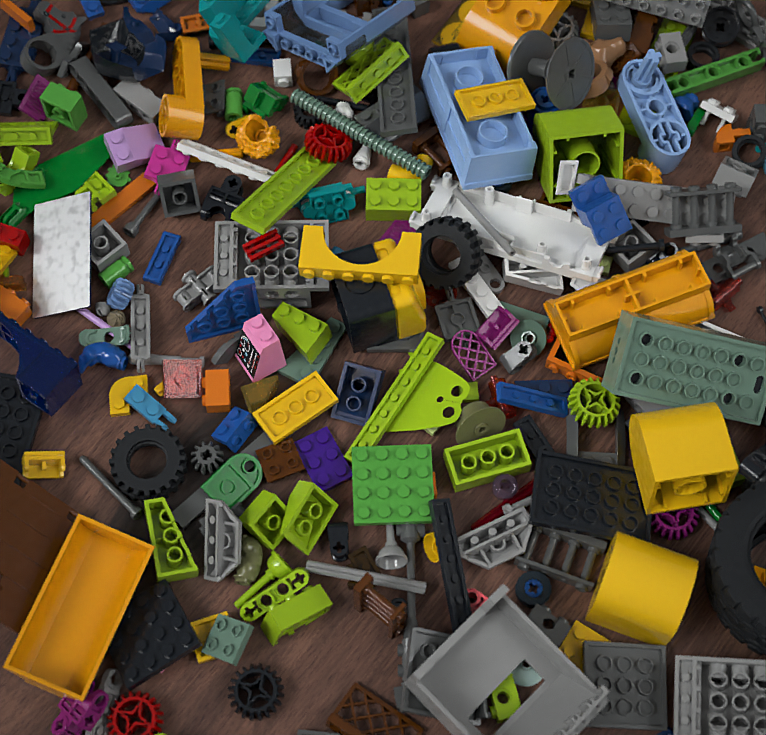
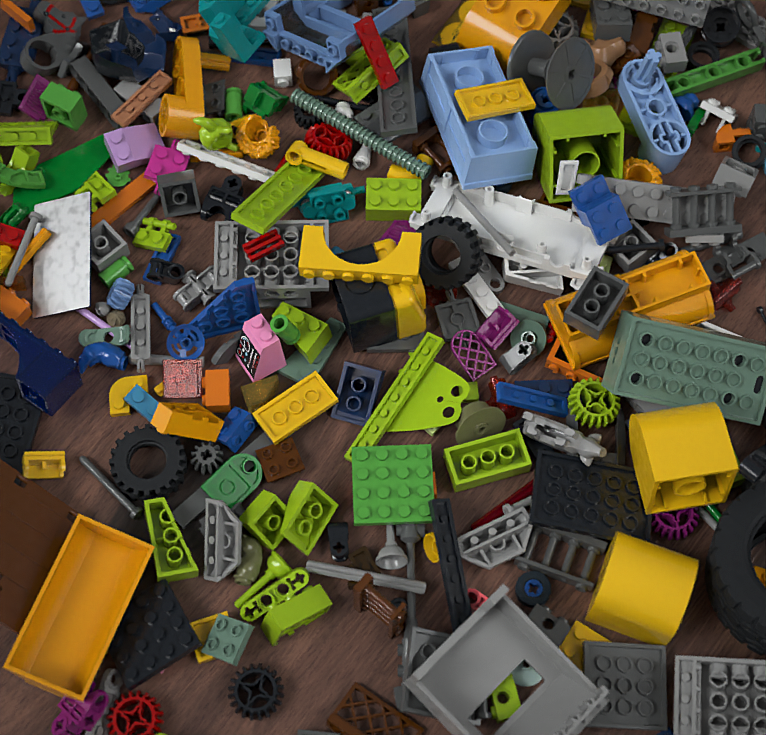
dark purple plate [294,426,352,492] -> none
clear purple head [492,474,518,501] -> none
none -> light grey bar [5,212,43,287]
none -> light orange axle [8,228,51,273]
none -> nougat tile [111,70,173,128]
none -> lime plate [132,217,177,253]
none -> black piece [147,258,185,285]
none -> light orange wedge [150,402,224,442]
none -> blue dish [151,302,205,361]
none -> lime piece [193,117,240,151]
none -> bright green piece [270,314,301,345]
none -> yellow piece [285,140,349,180]
none -> red plate [353,15,399,90]
none -> light grey animal [522,411,607,466]
none -> dark grey brick [563,265,629,340]

